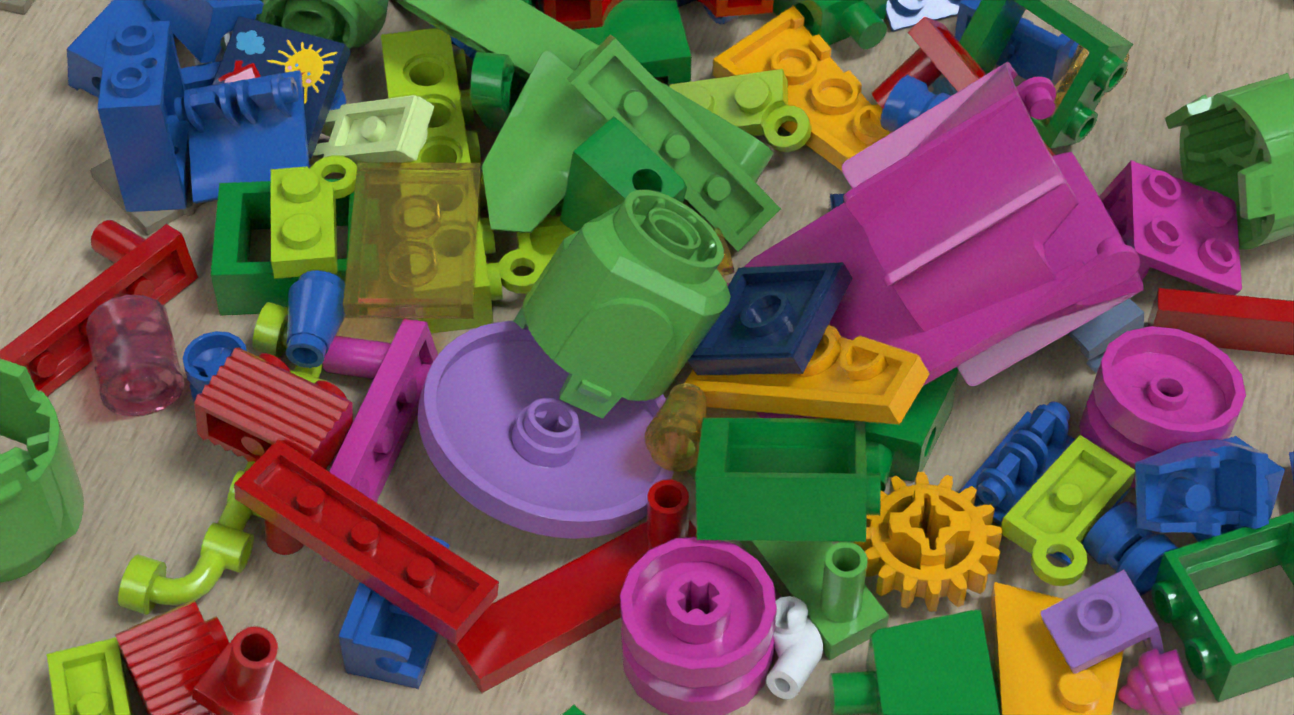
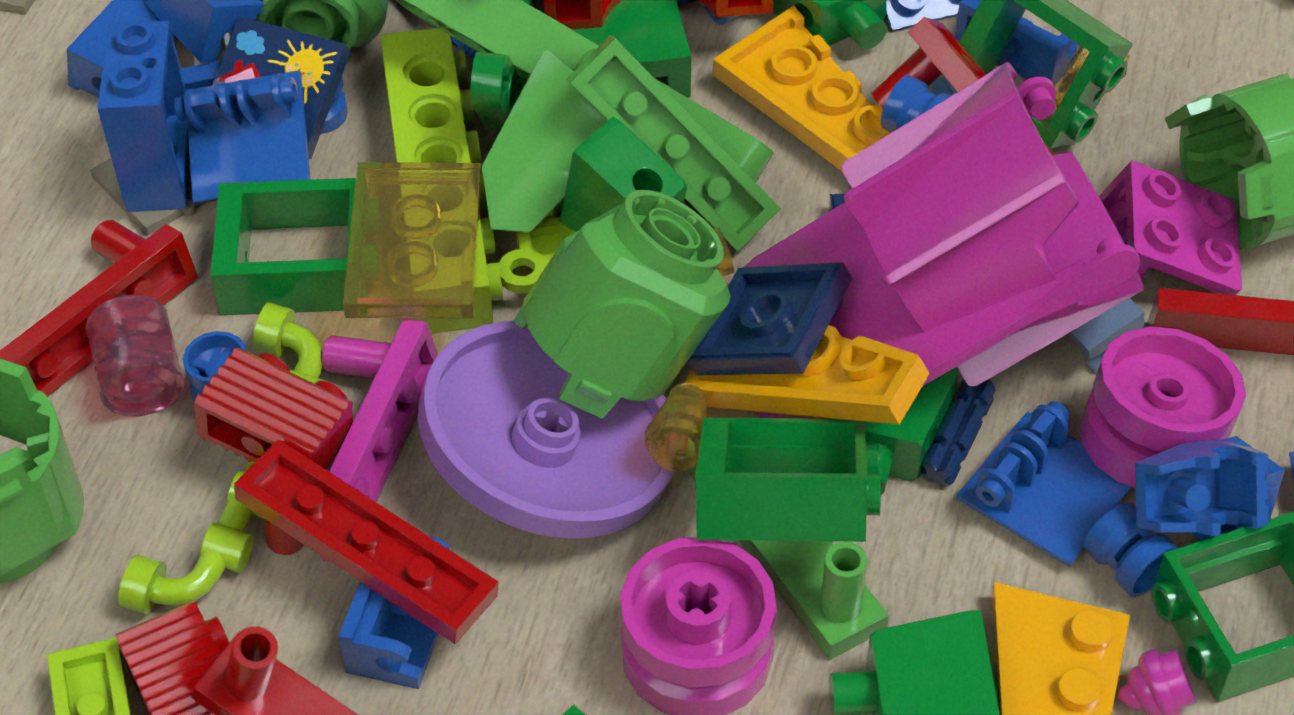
lime hinge [271,155,359,279] -> none
blue cone [286,270,351,368] -> none
yellowish green hinge [309,95,434,167] -> none
red piece [447,479,697,694] -> none
lime hinge [669,69,812,152] -> none
white arm [766,596,823,699] -> none
light orange gear [853,472,1002,612] -> none
lime hinge [1001,435,1135,586] -> none
medium lavender bracket [1040,570,1164,674] -> none
none -> dark blue axle [921,378,996,487]

